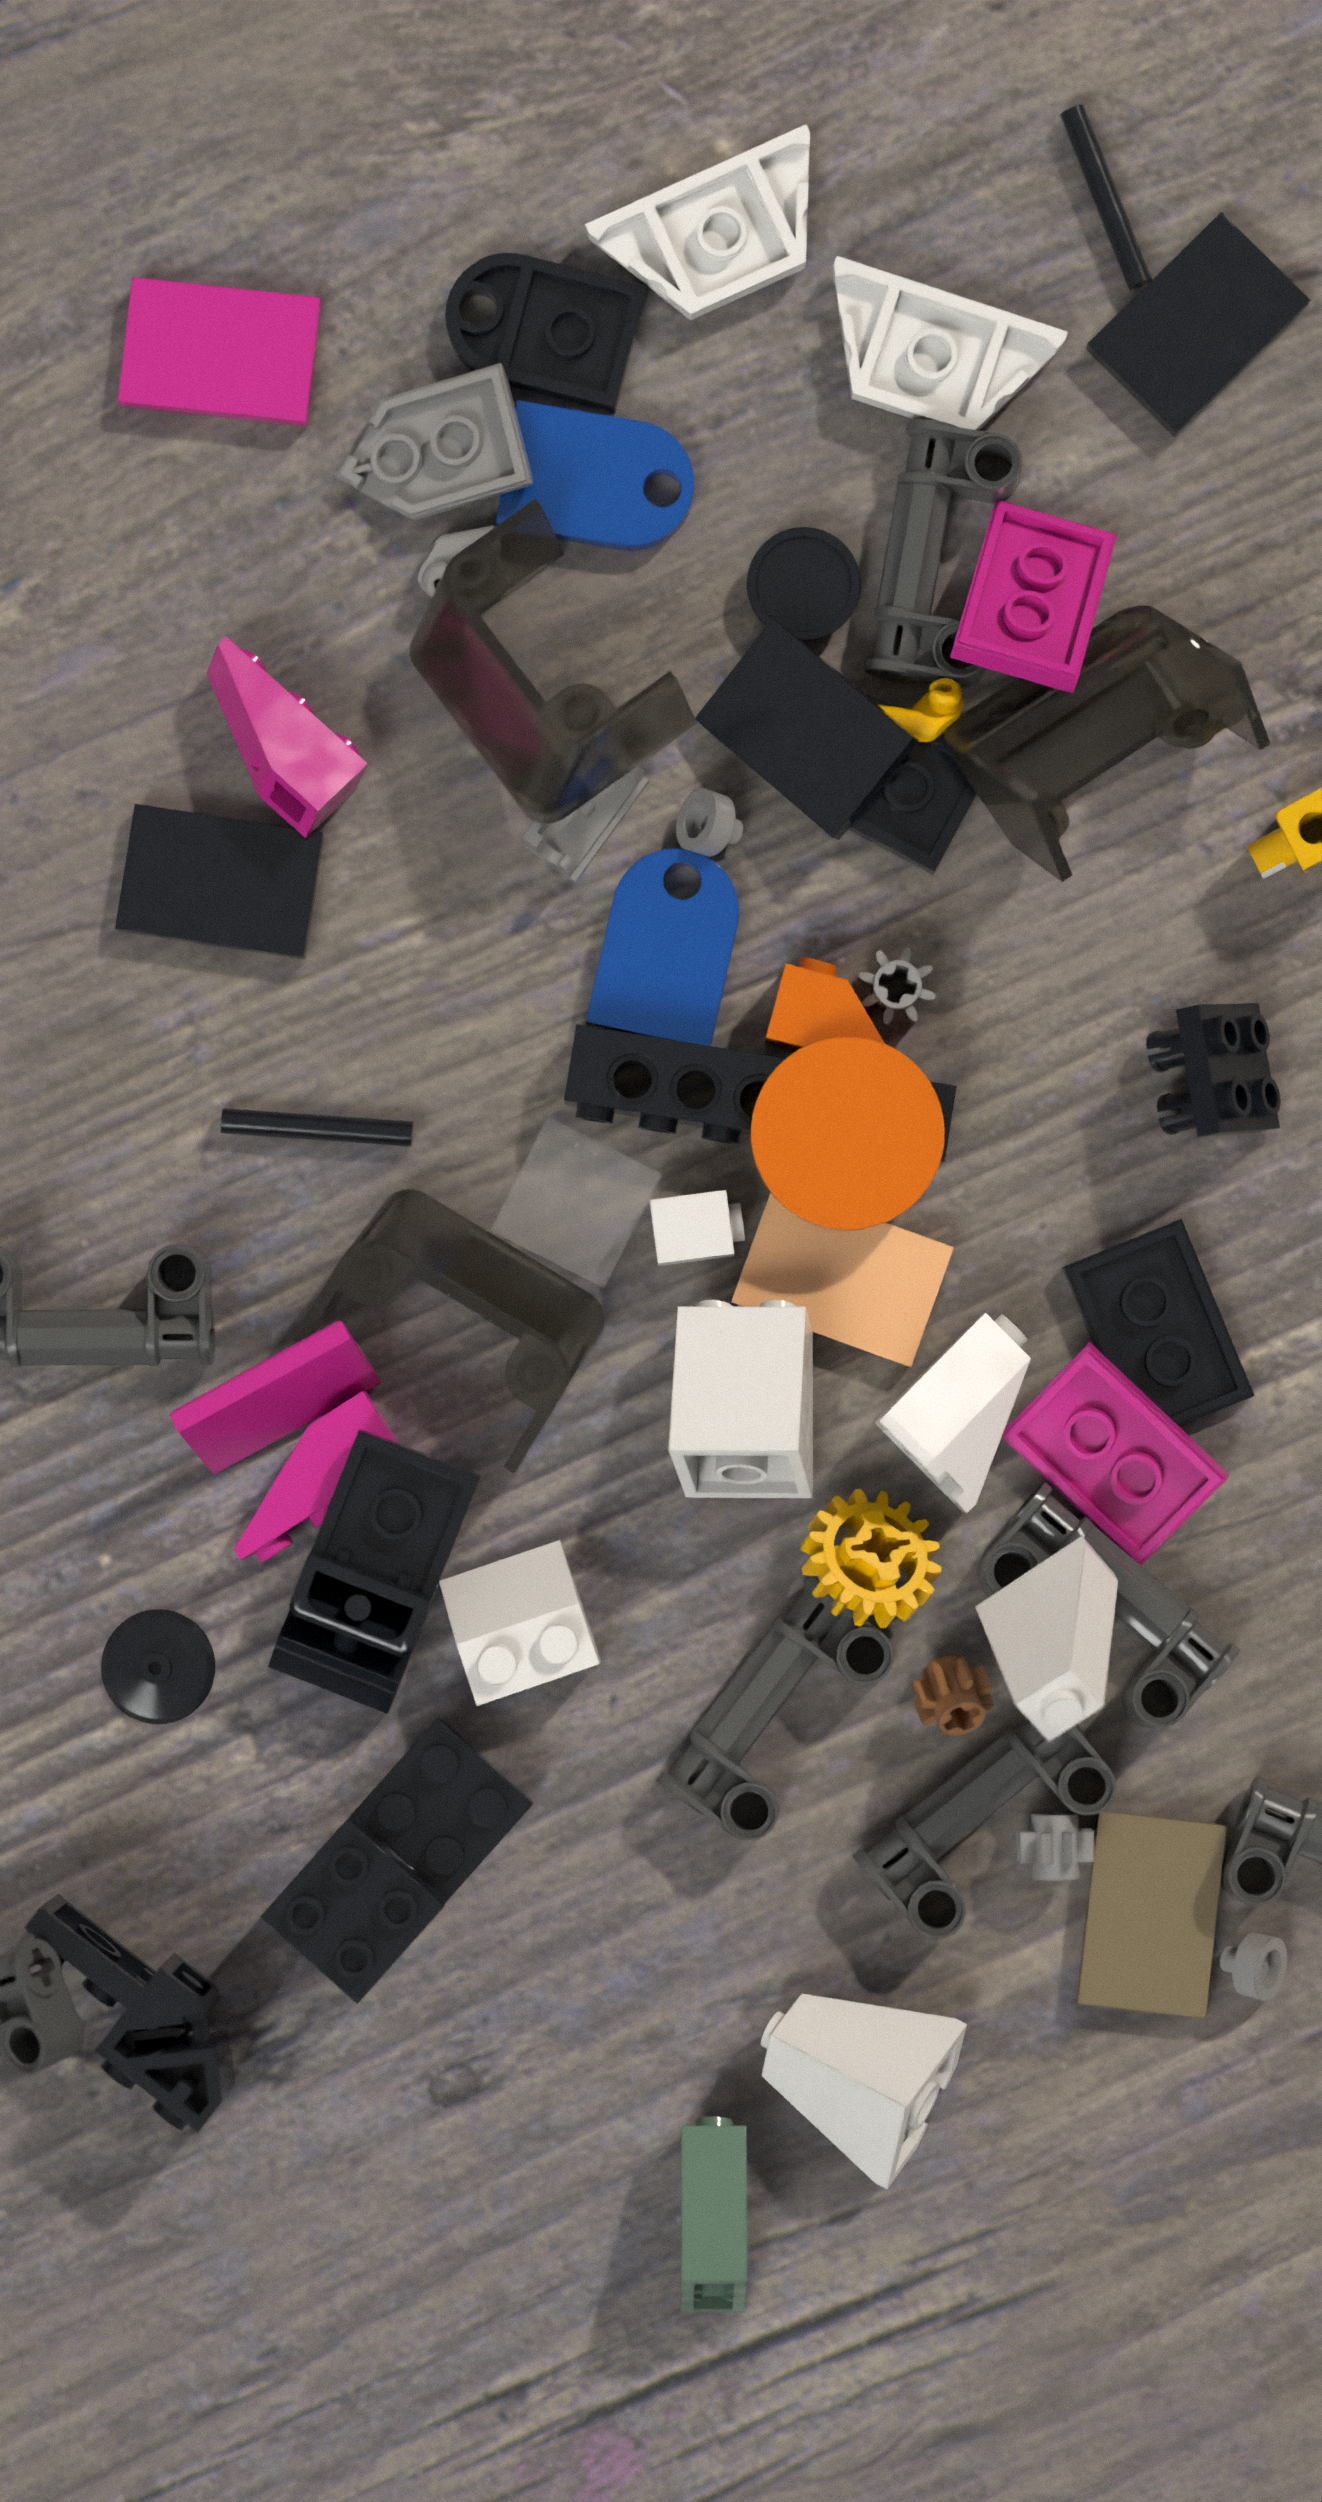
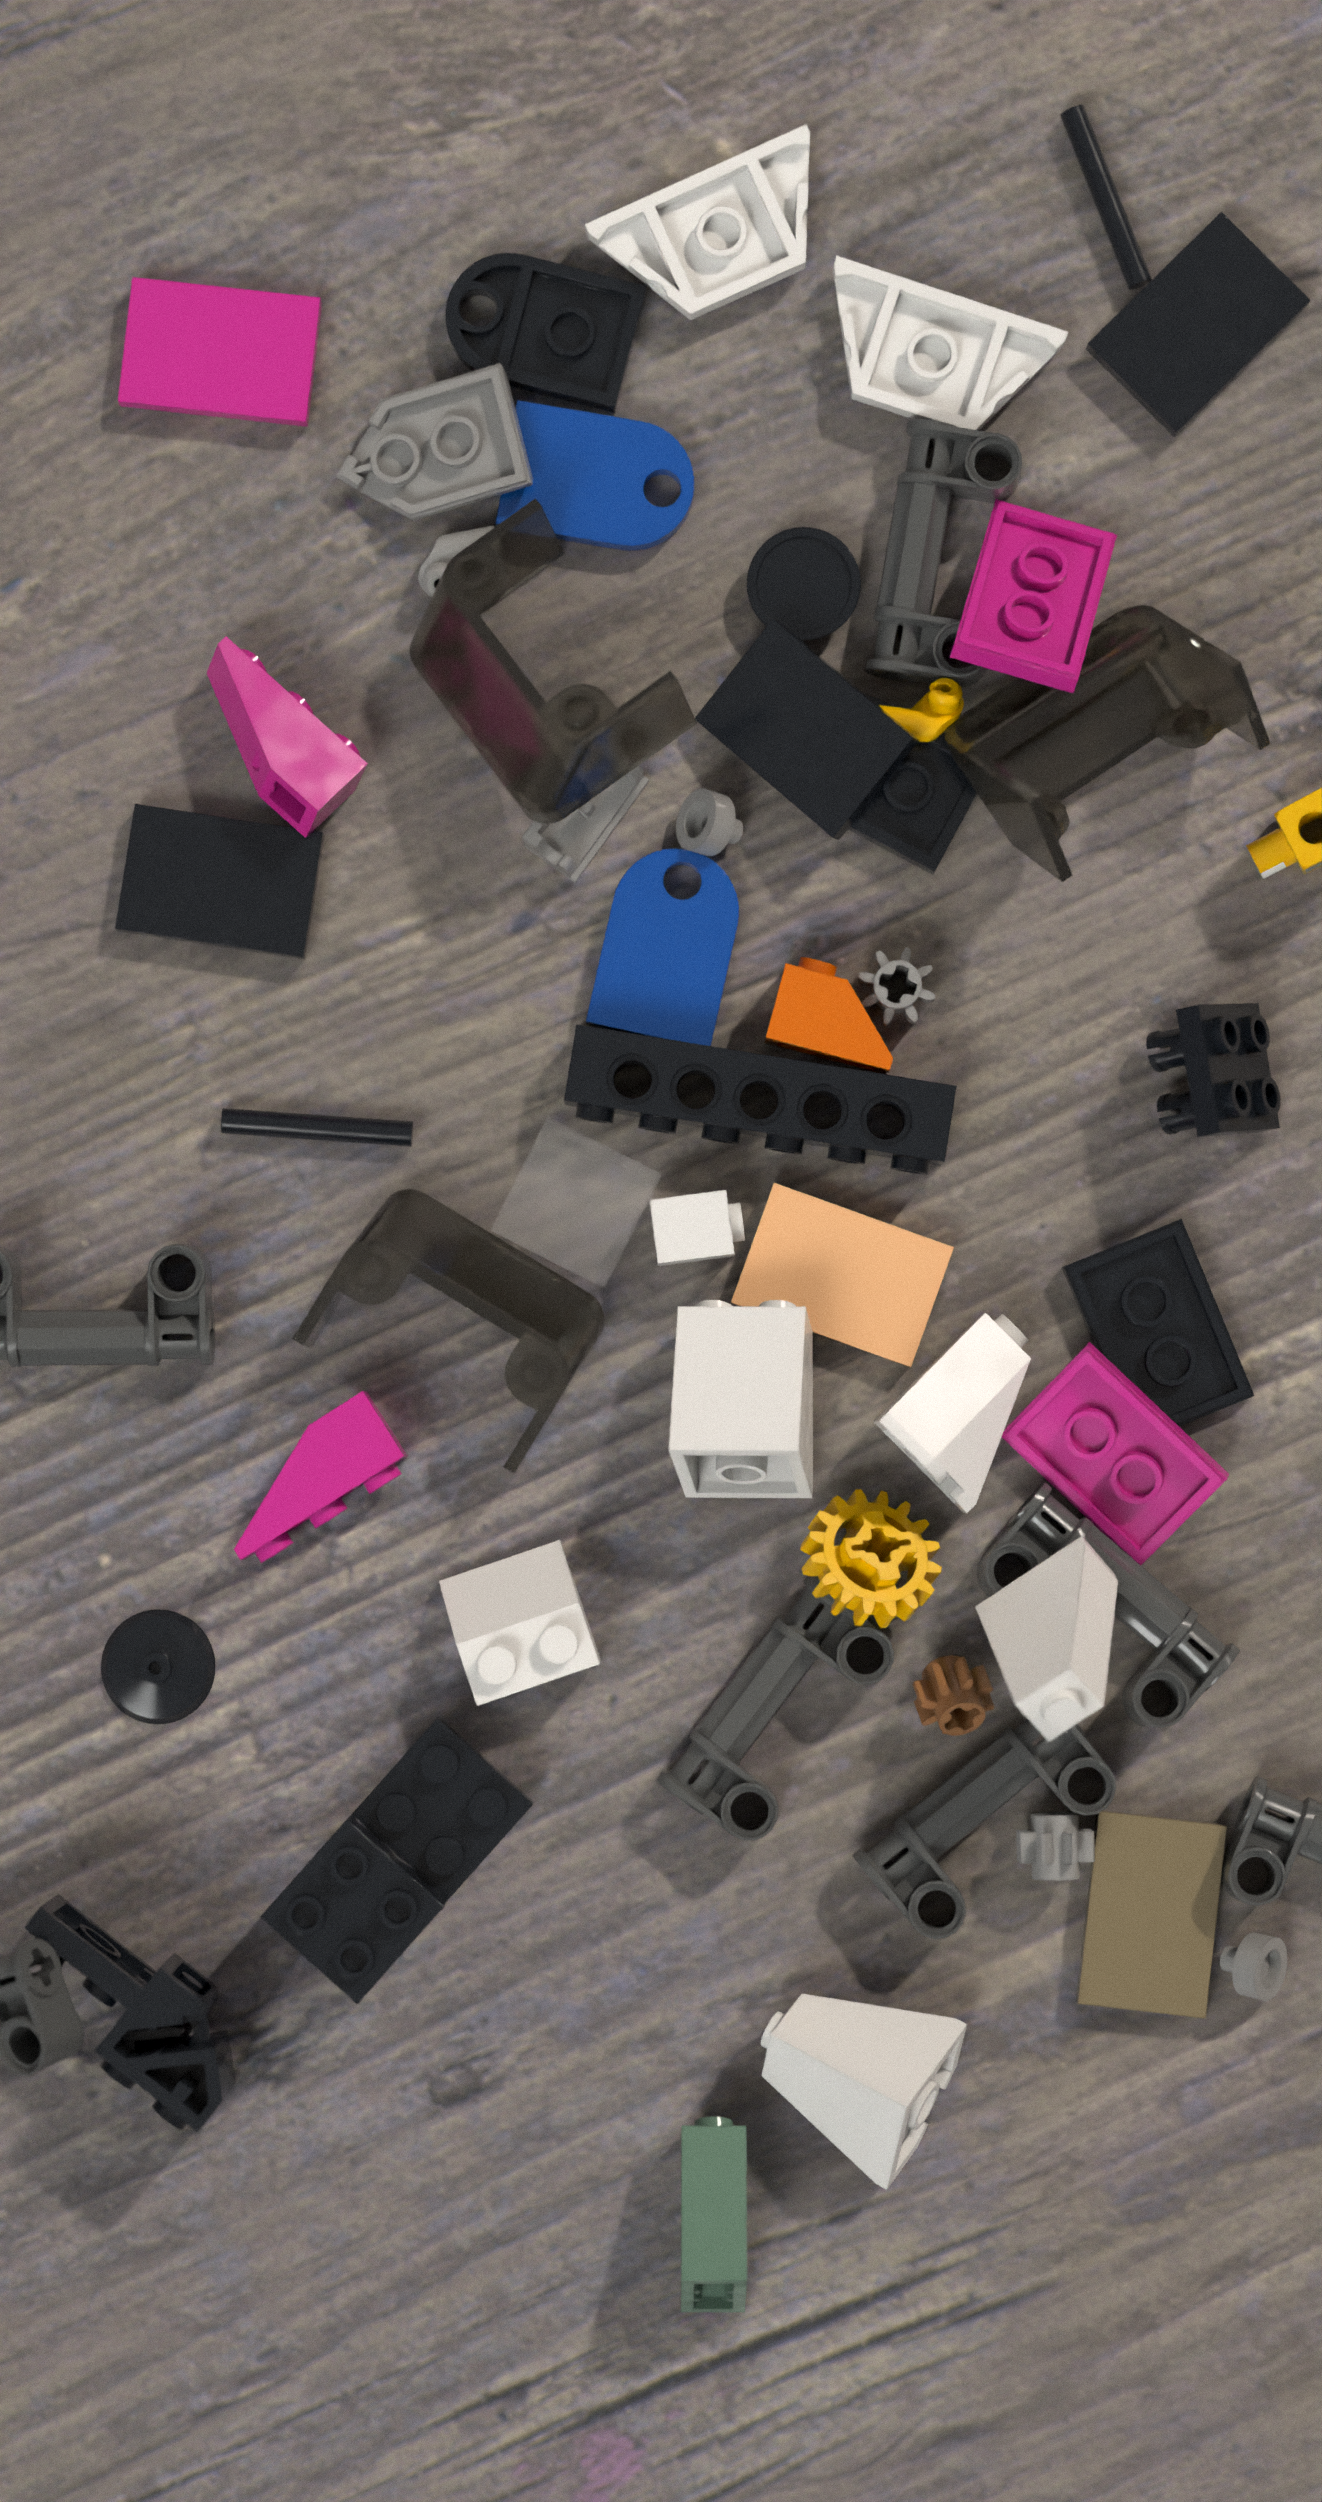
dark pink tile [169,1321,381,1475] -> none
black piece [268,1429,481,1714] -> none
orange tile [750,1036,945,1231] -> none

